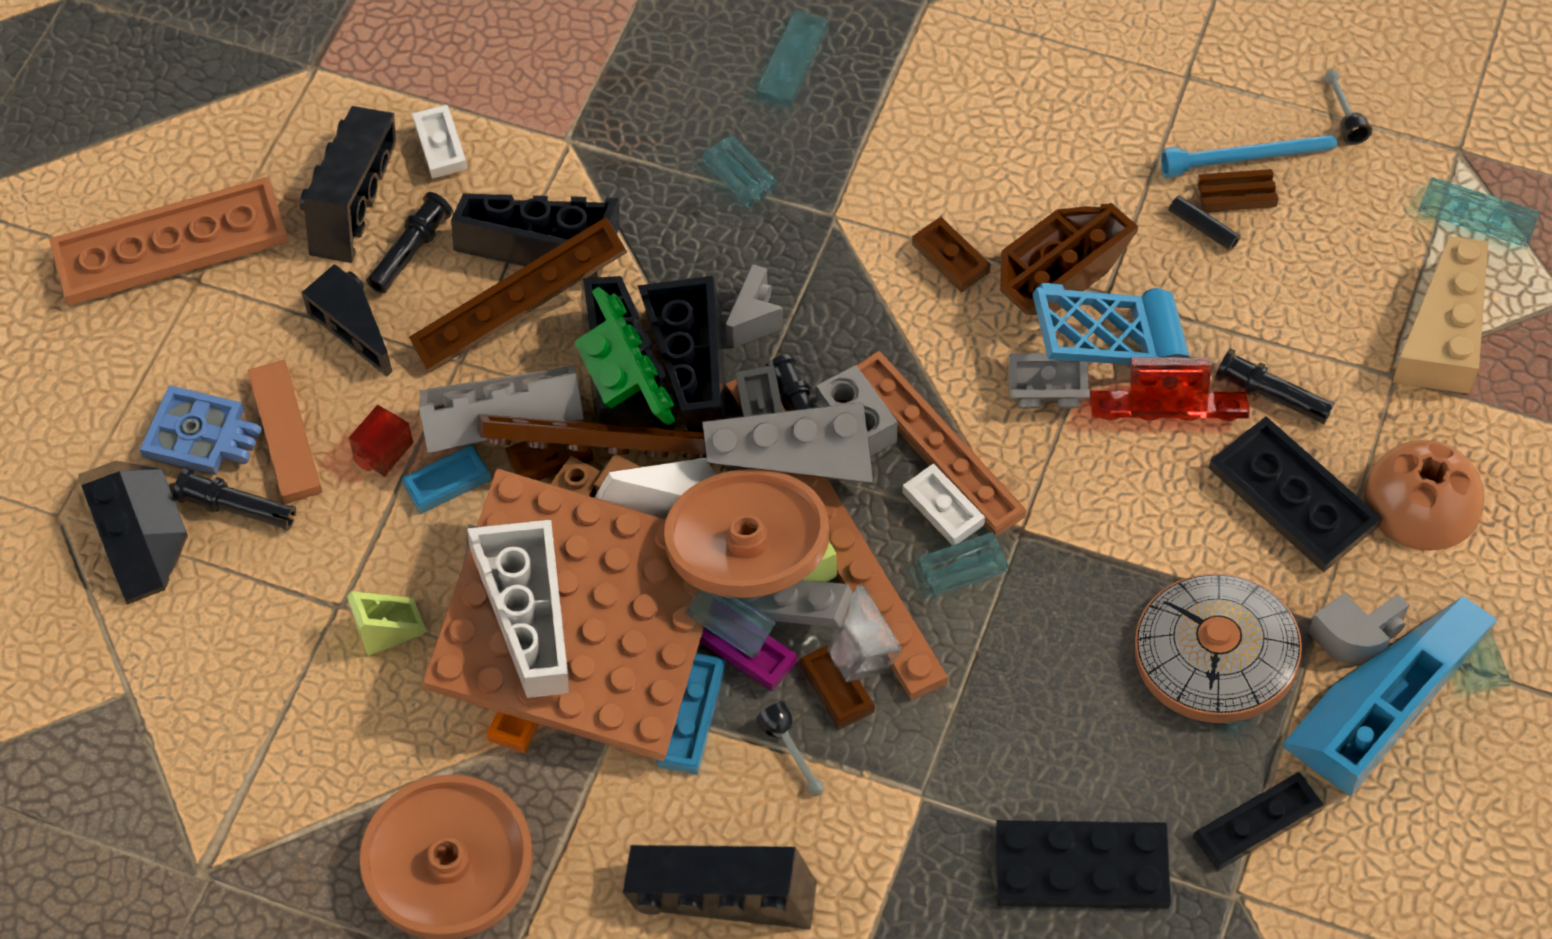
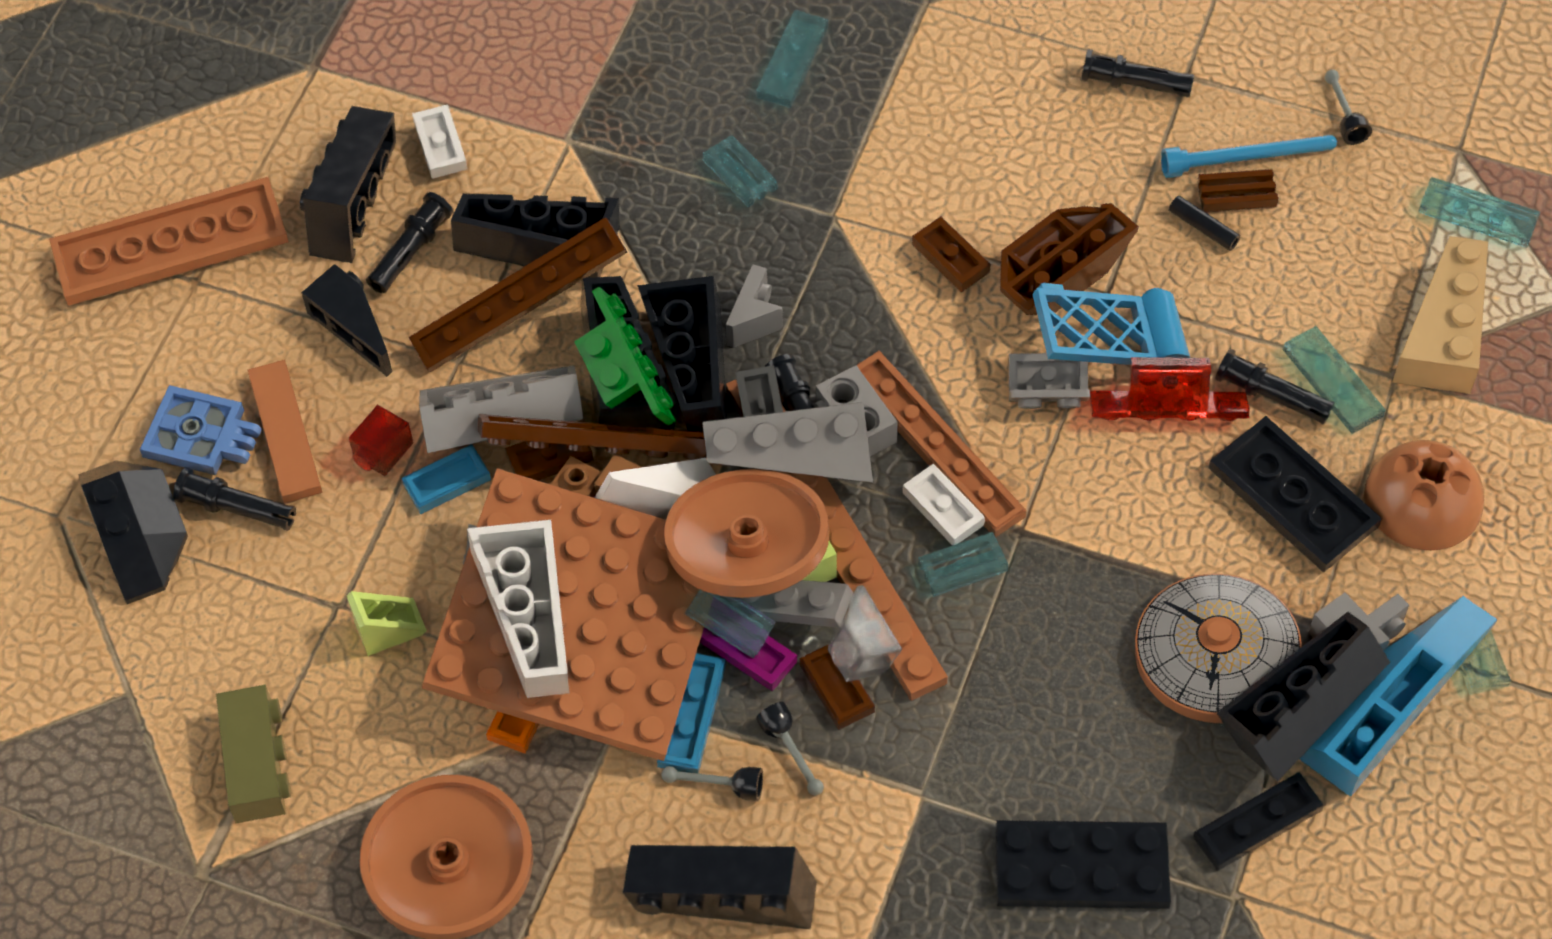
none -> olive brick [216,685,291,823]
none -> hinge [661,766,763,801]
none -> black pin [1081,49,1195,98]
none -> black wedge [1217,612,1390,782]
none -> clear light blue tile [1283,326,1386,434]

